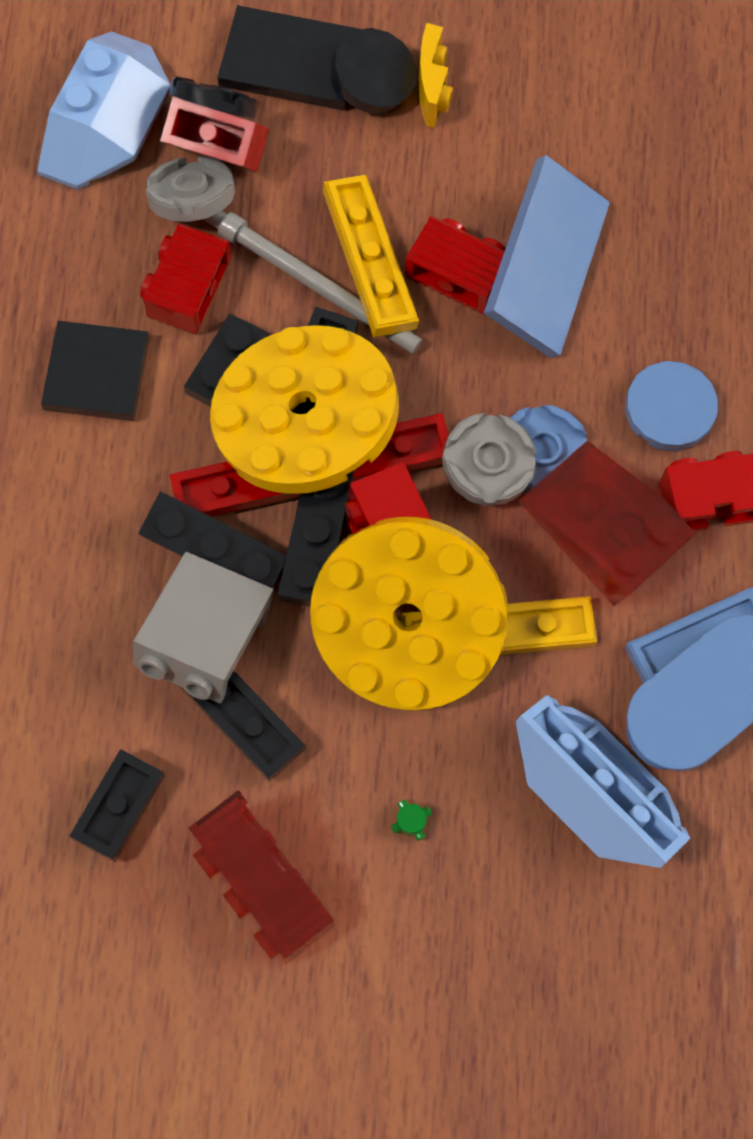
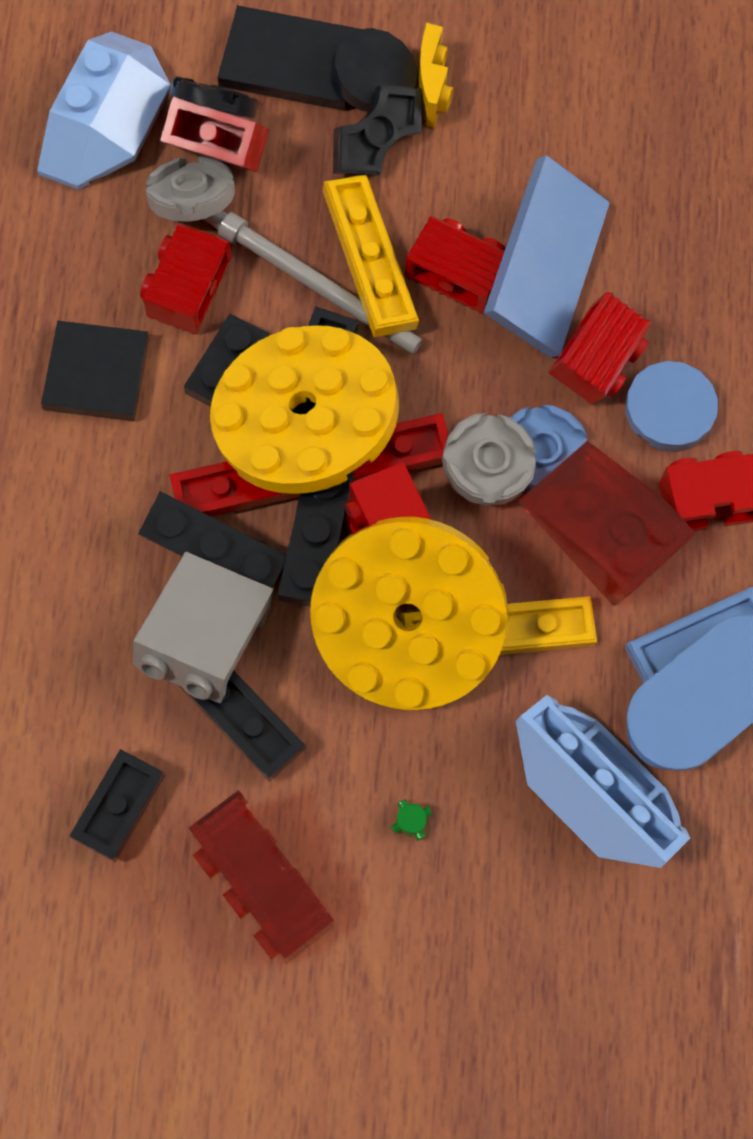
none -> black tile [333,85,422,176]
none -> red brick [548,292,651,405]

